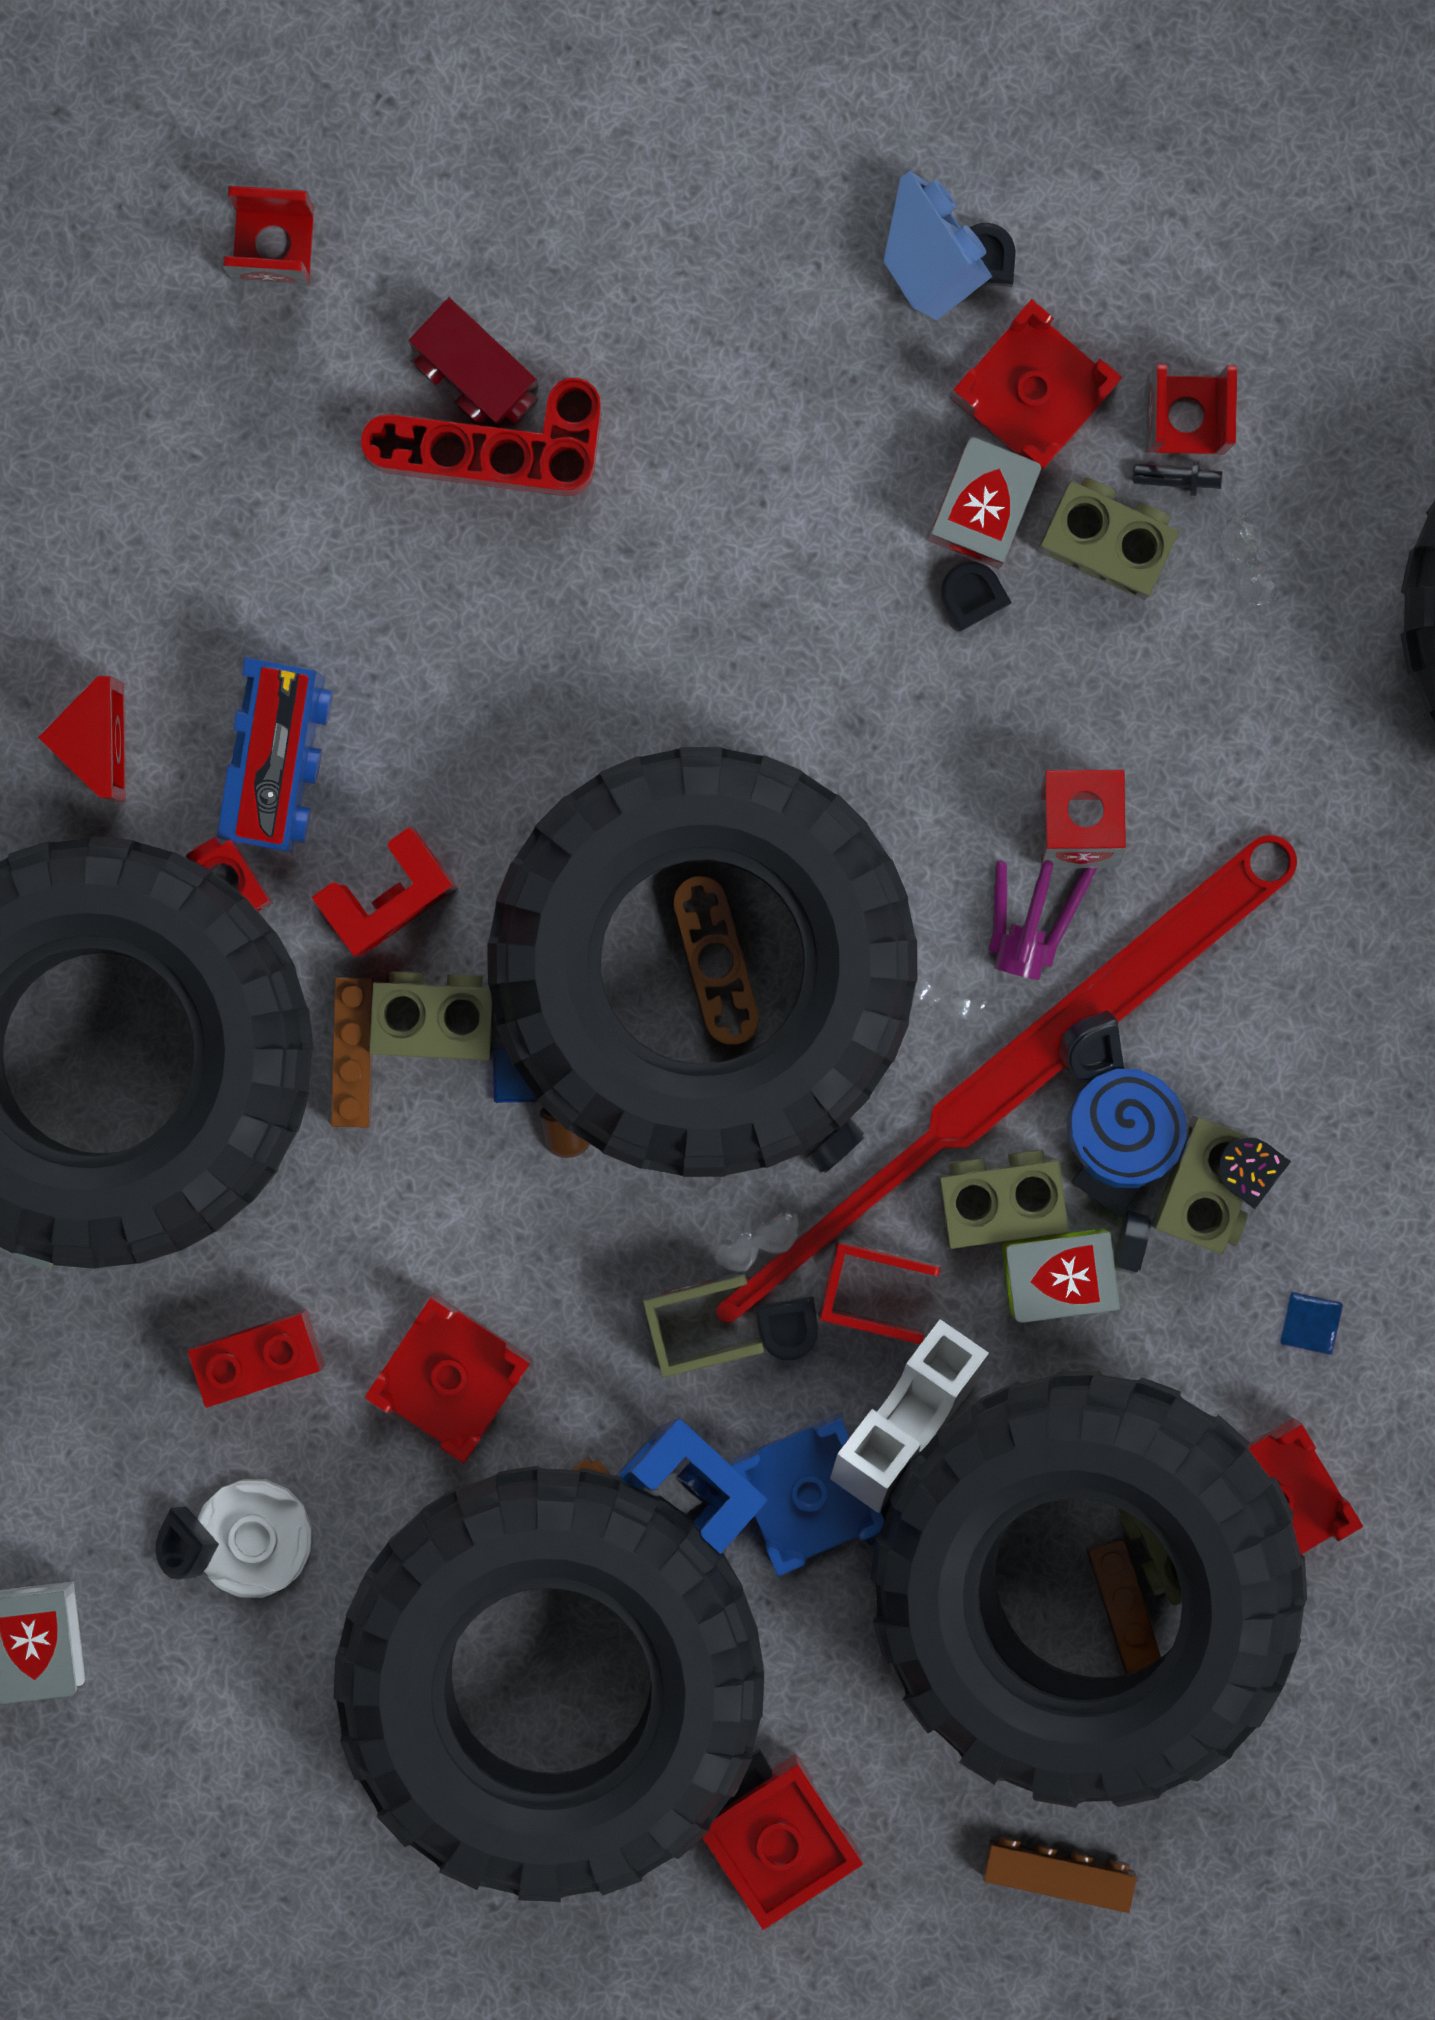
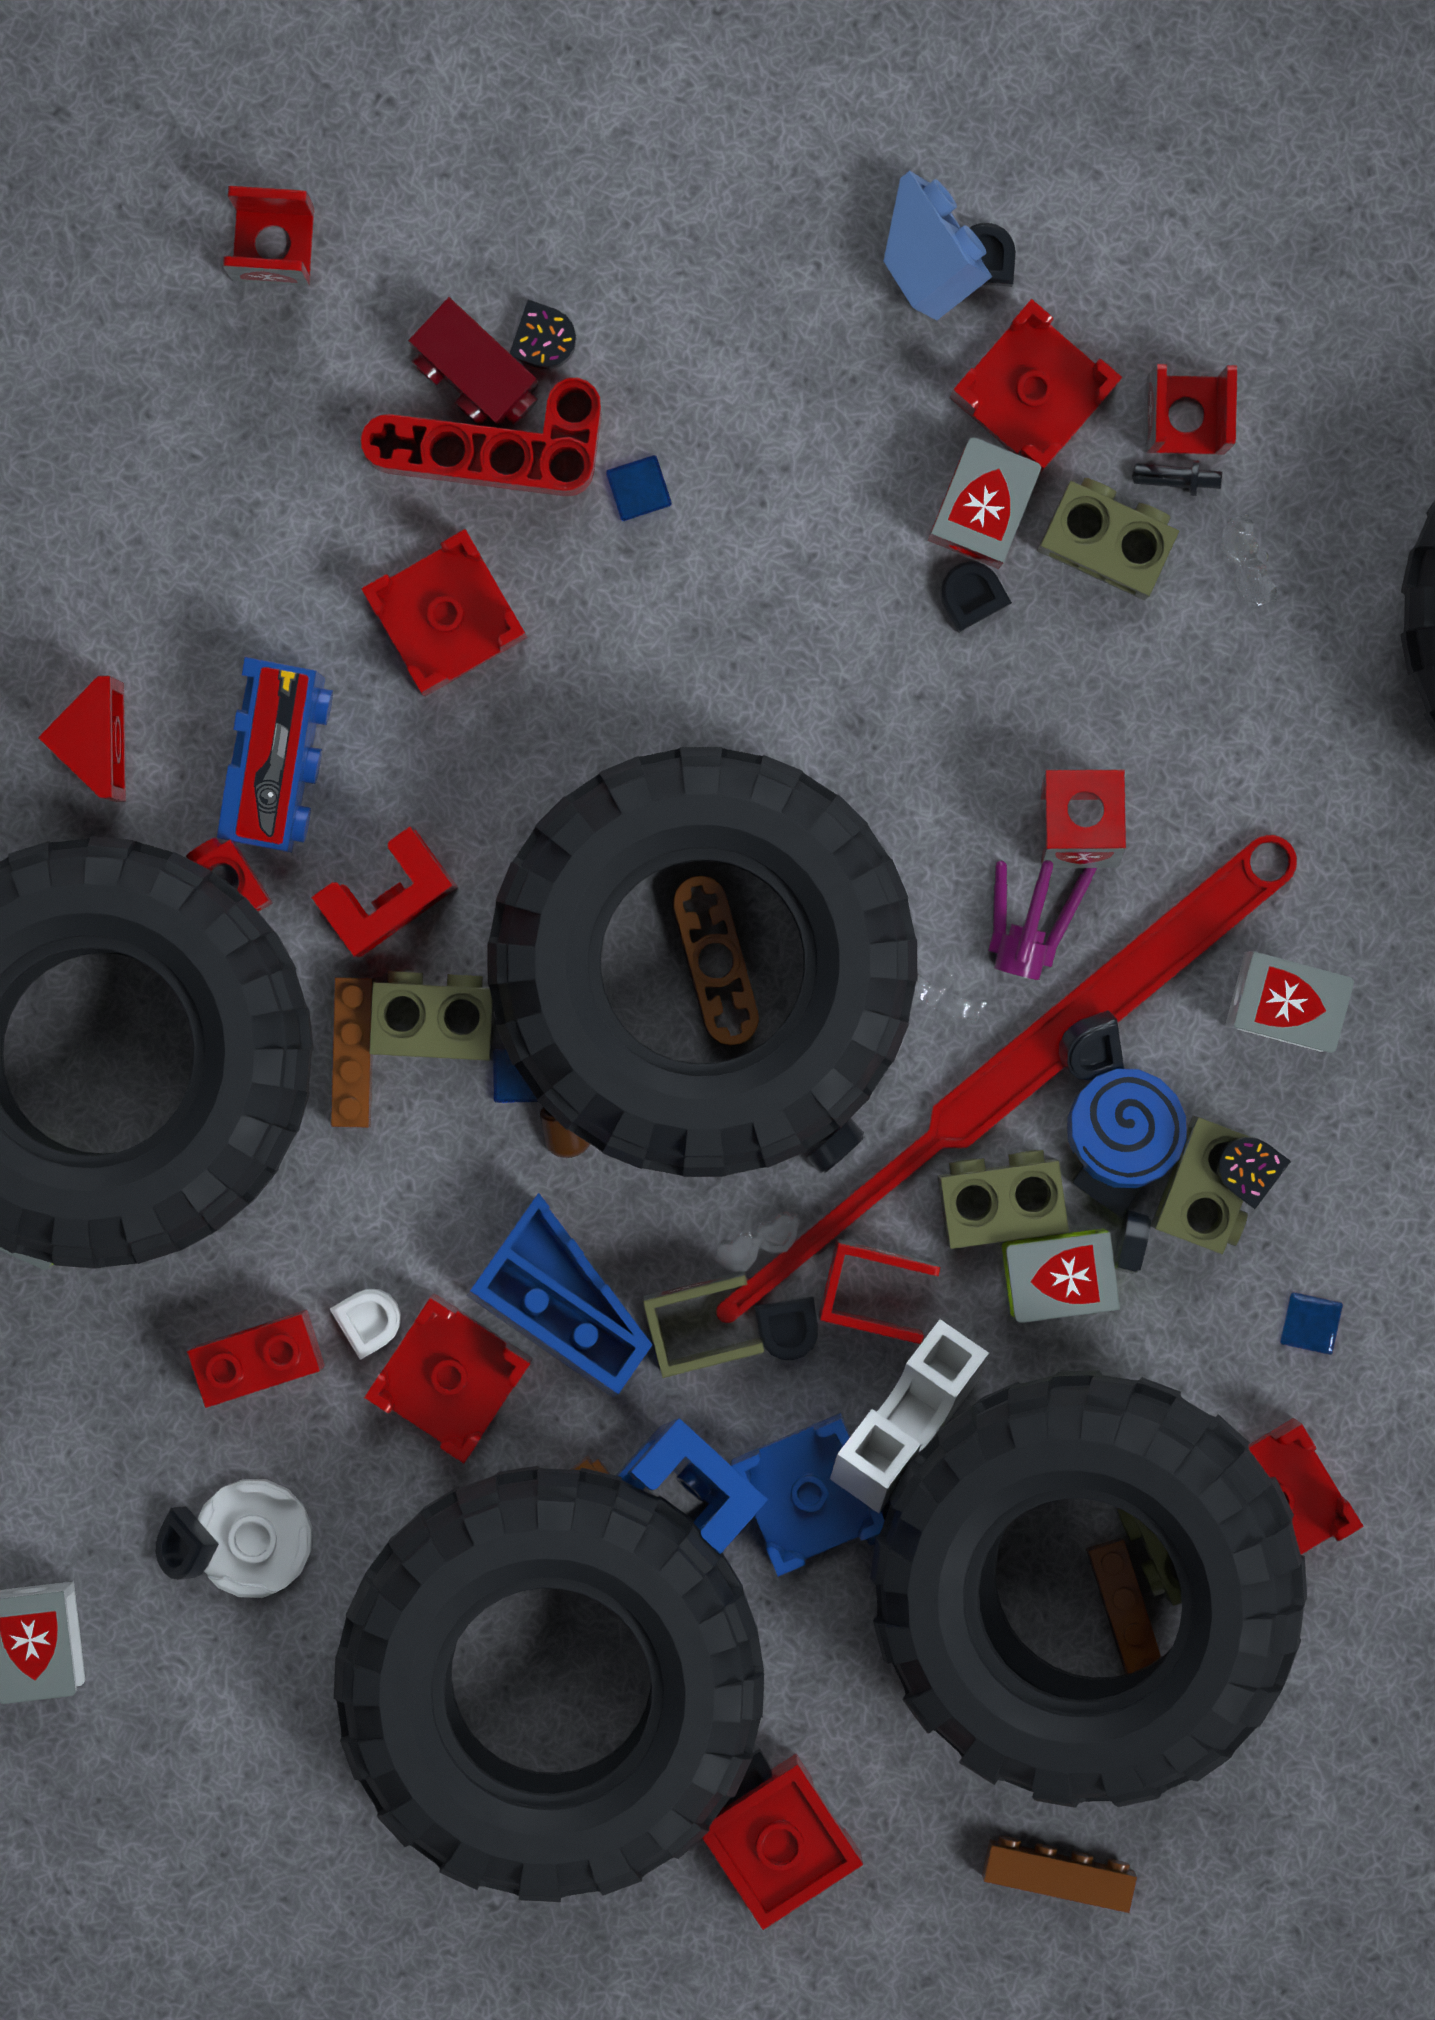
none -> white tile [330,1289,401,1360]
none -> red panel [361,529,528,697]
none -> blue wedge [467,1193,652,1398]
none -> black tile [510,299,577,370]
none -> clear blue piece [606,455,672,521]
none -> piece [1225,951,1354,1053]

